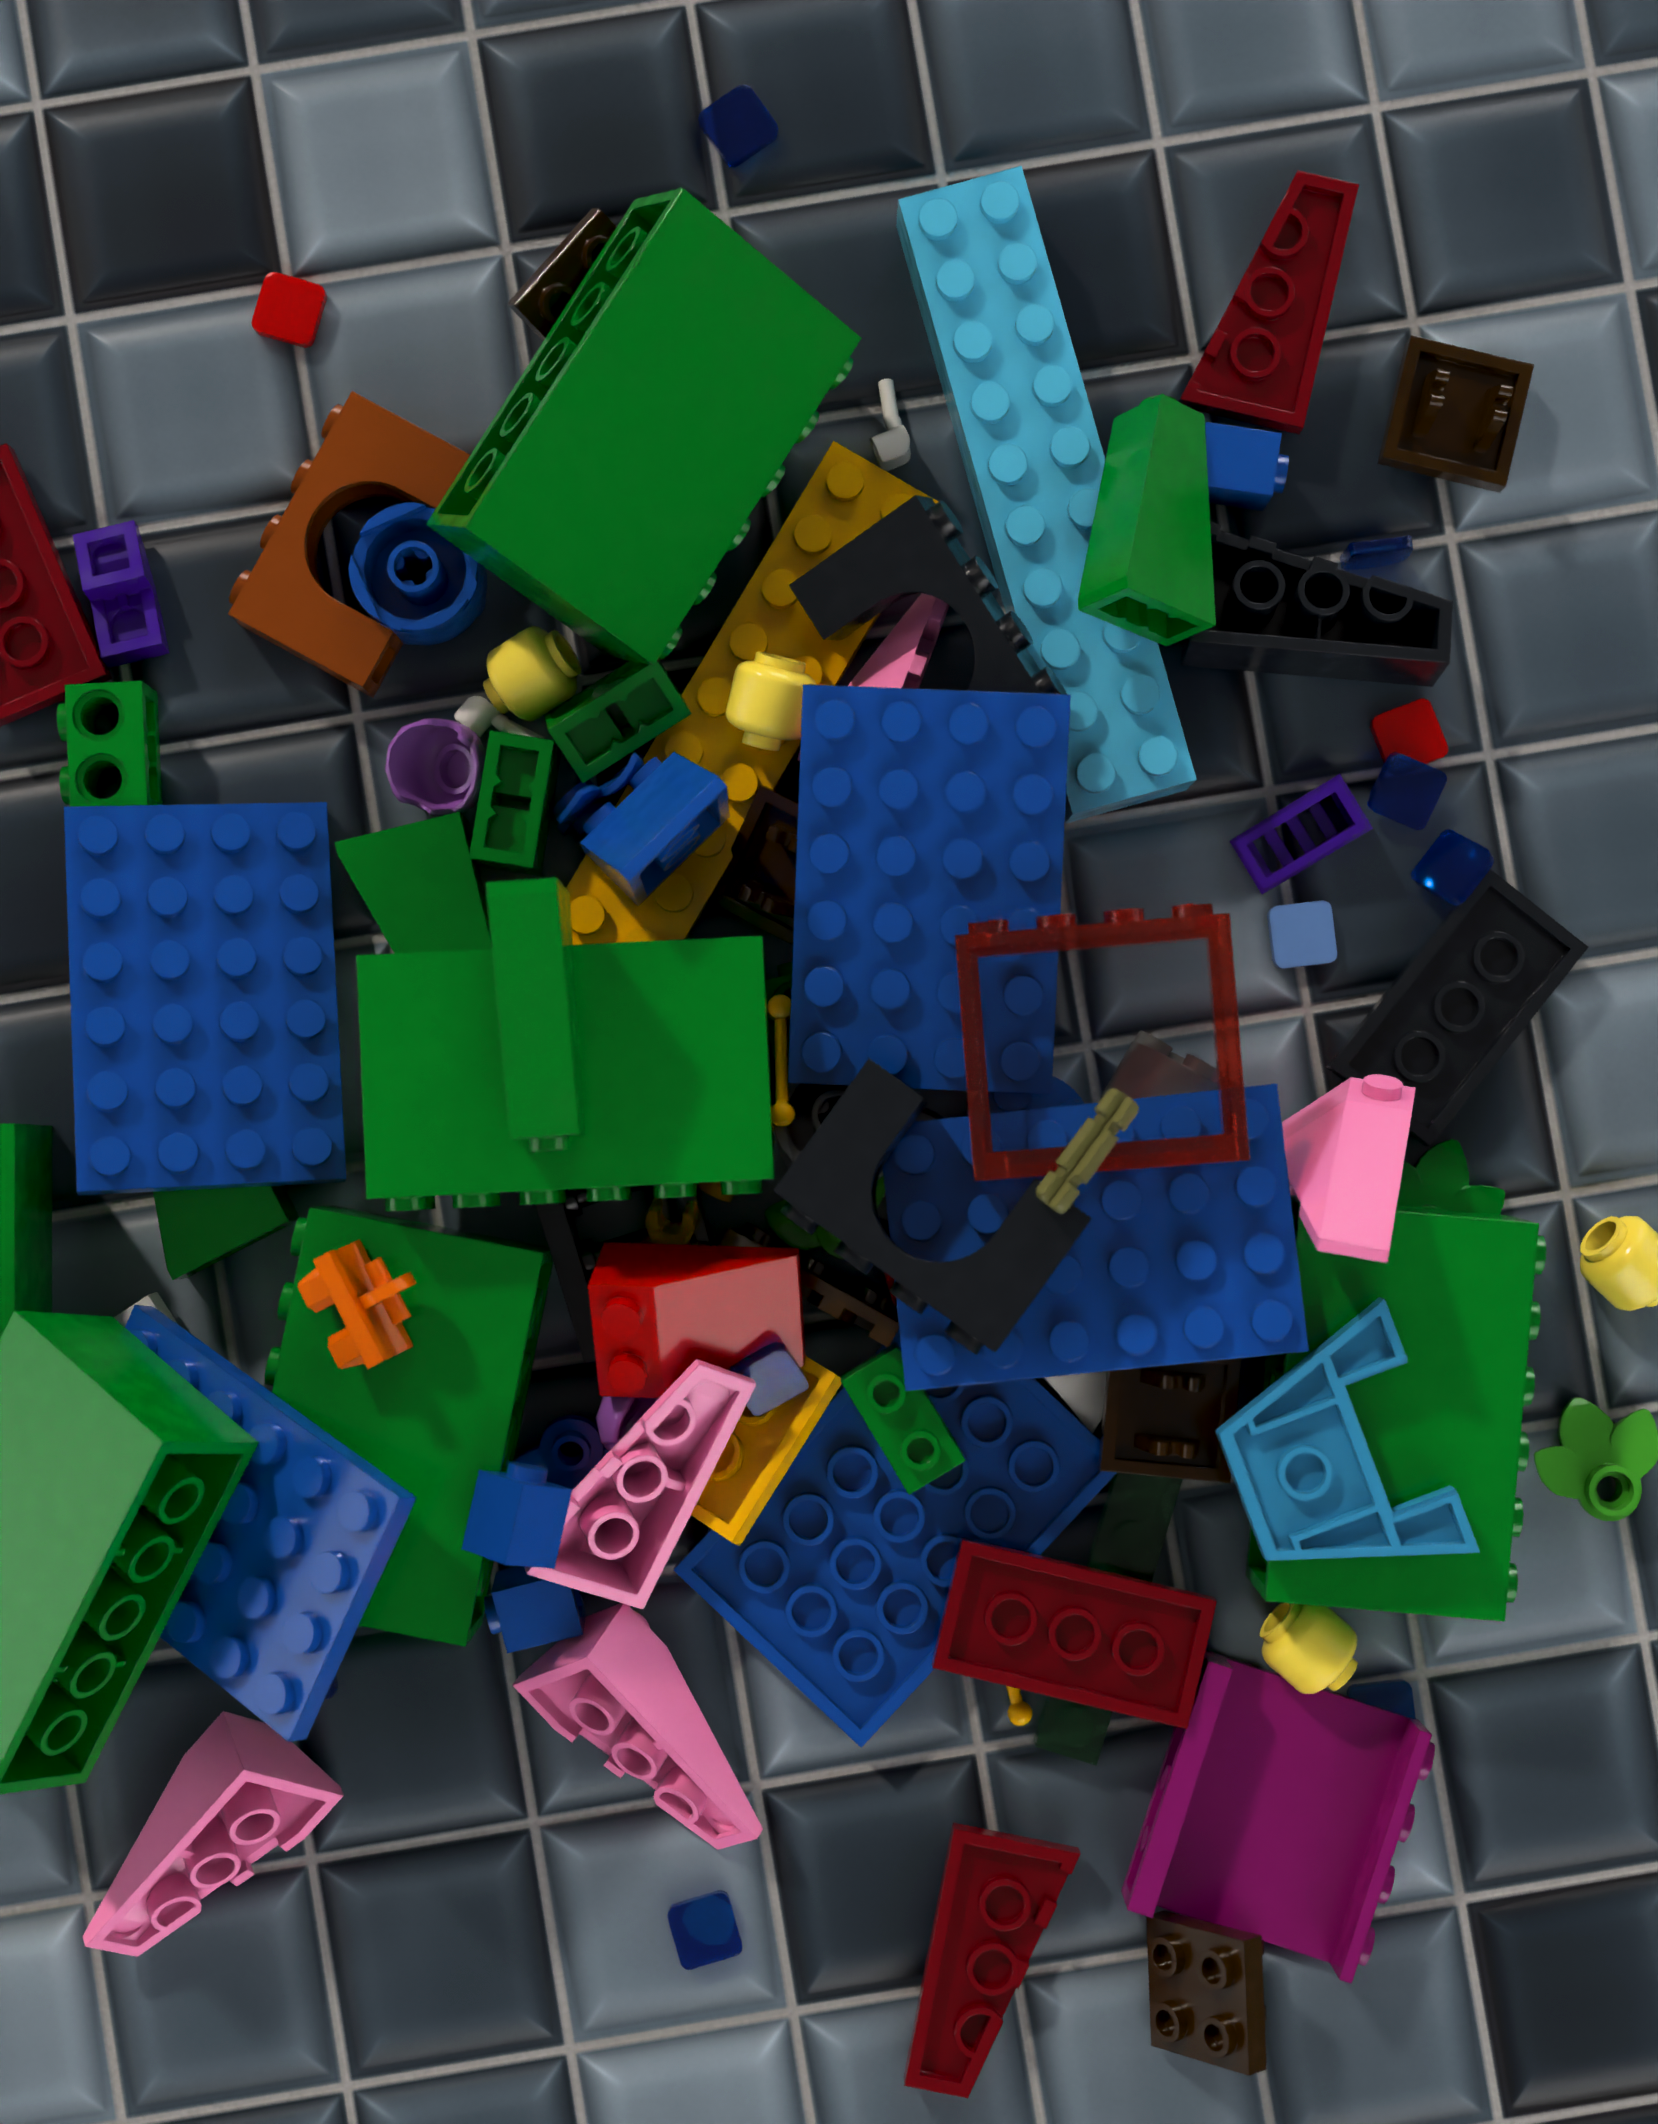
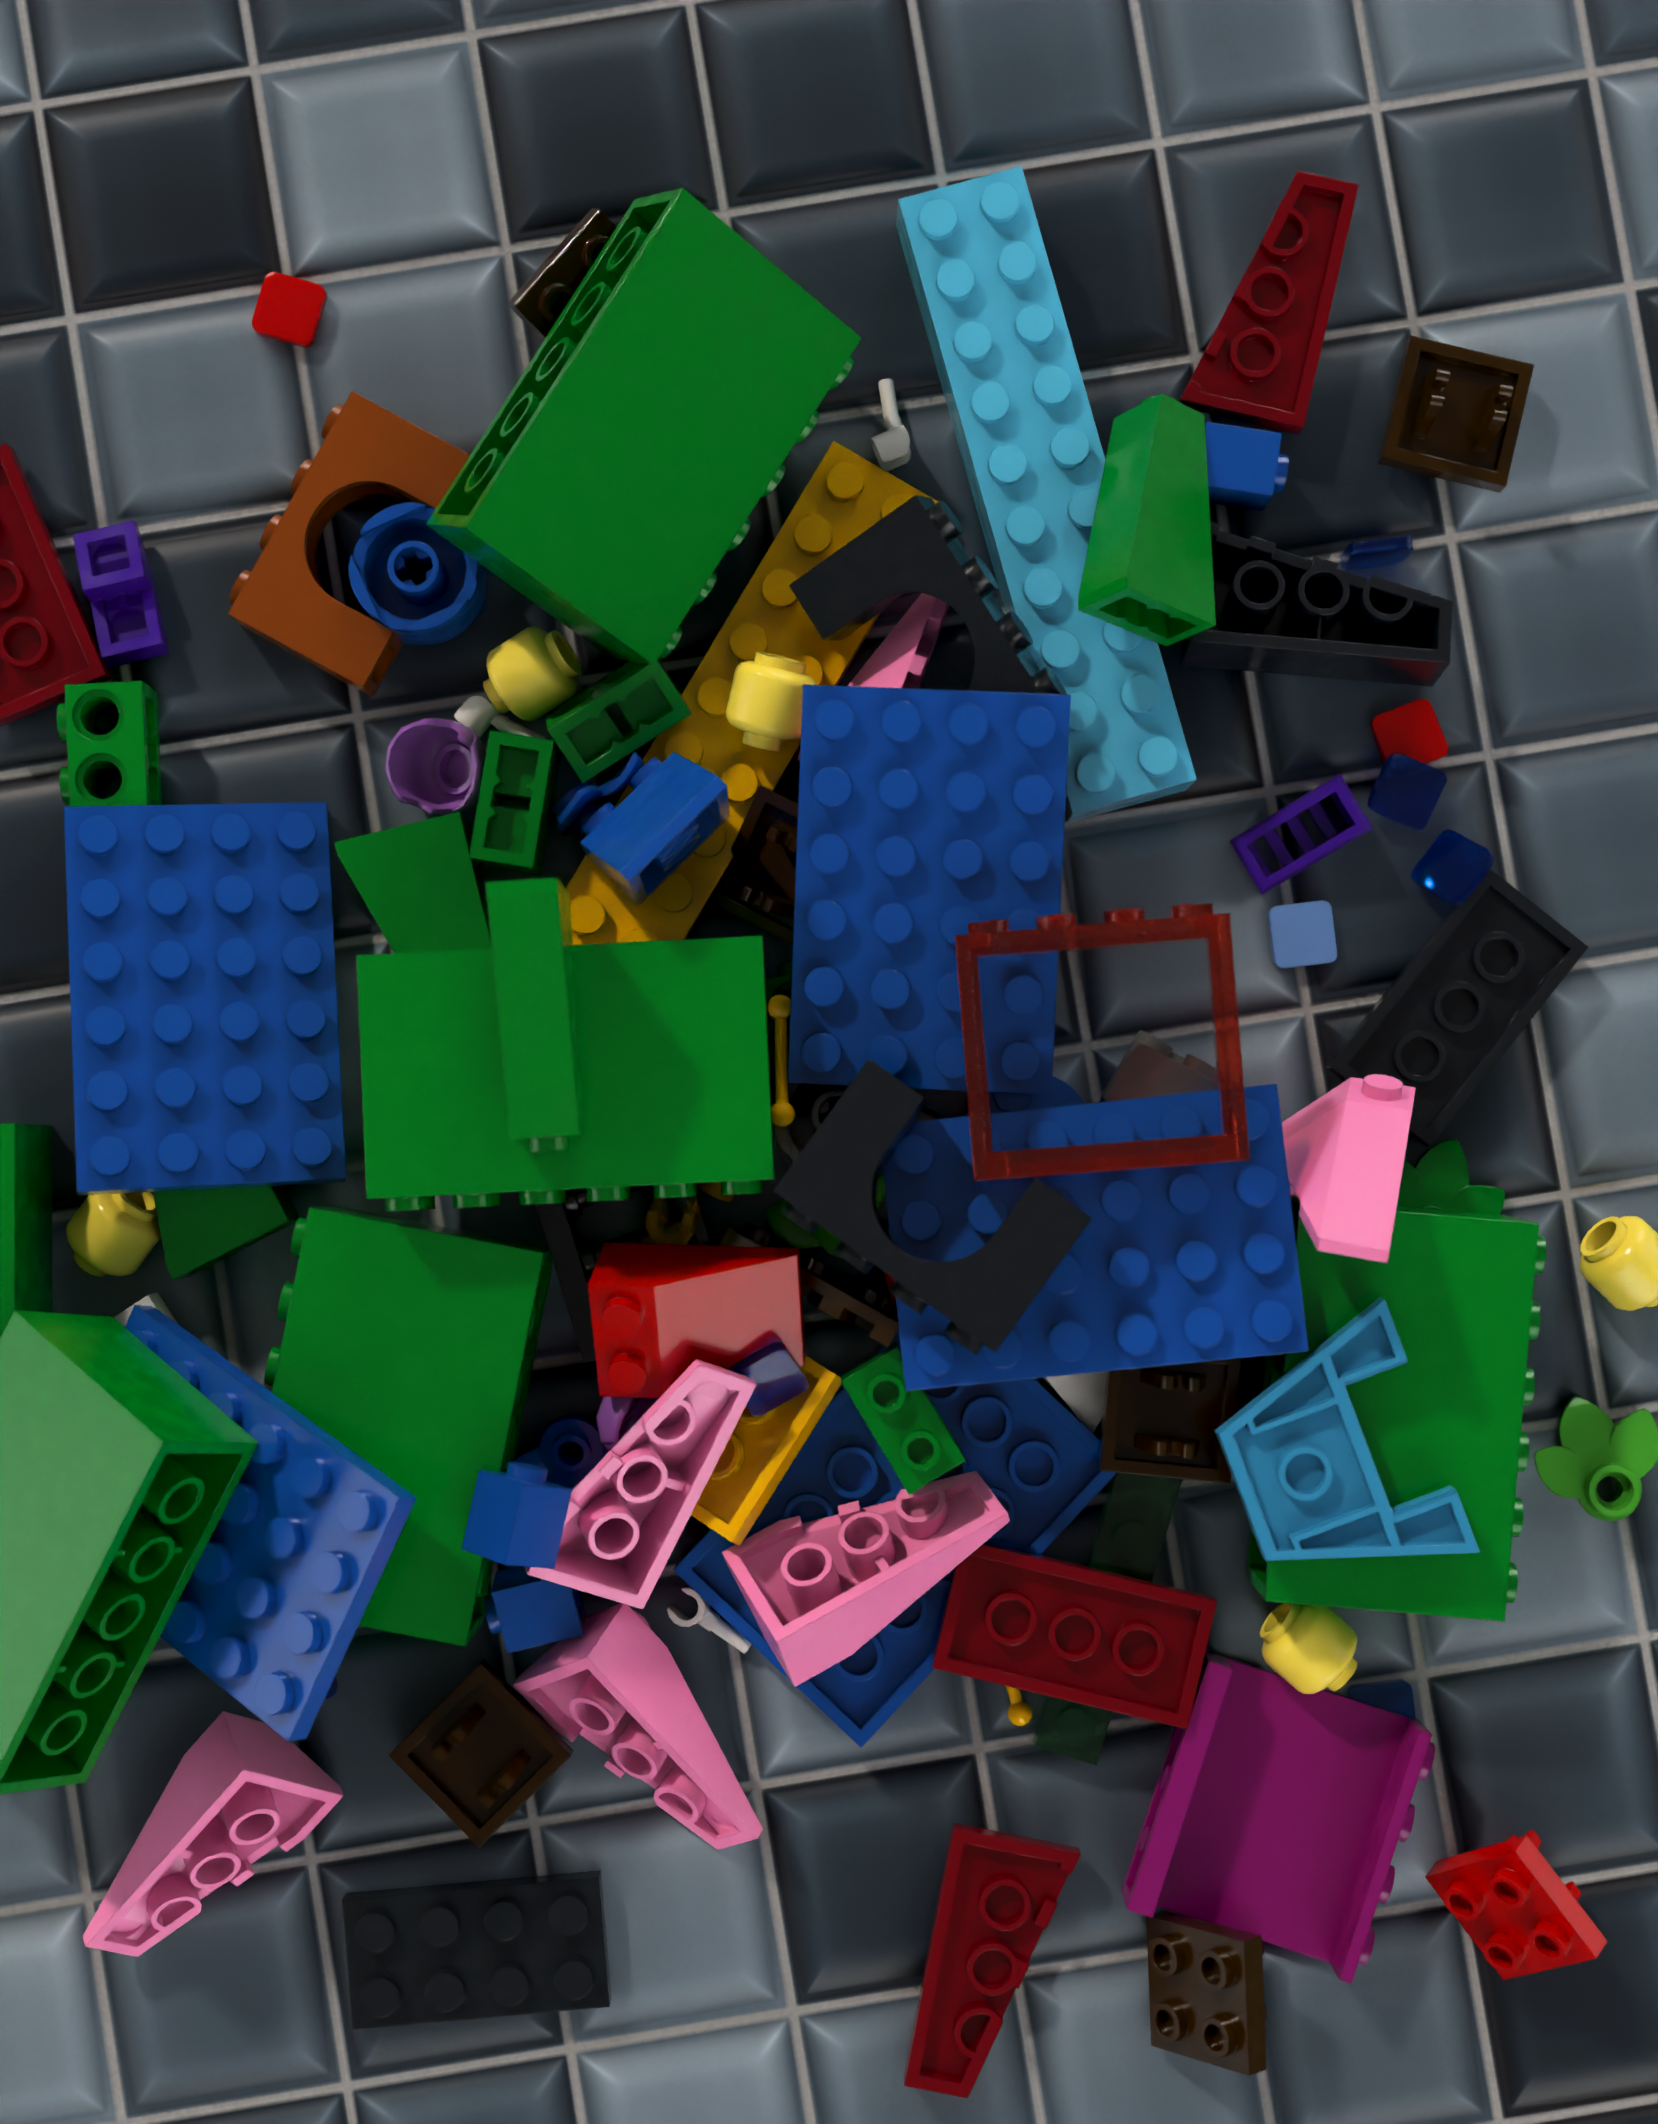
orange hips [297,1239,417,1369] -> none
clear blue piece [667,1890,743,1970] -> none
clear blue piece [698,84,778,167] -> none
olive axle [1036,1088,1139,1214] -> none
none -> light yellow head [66,1192,161,1277]
none -> black plate [342,1870,612,2030]
none -> dark brown plate [389,1659,574,1848]
none -> white hand [667,1586,751,1654]
none -> bright pink wedge [722,1471,1010,1687]
none -> red plate [1425,1830,1608,1980]

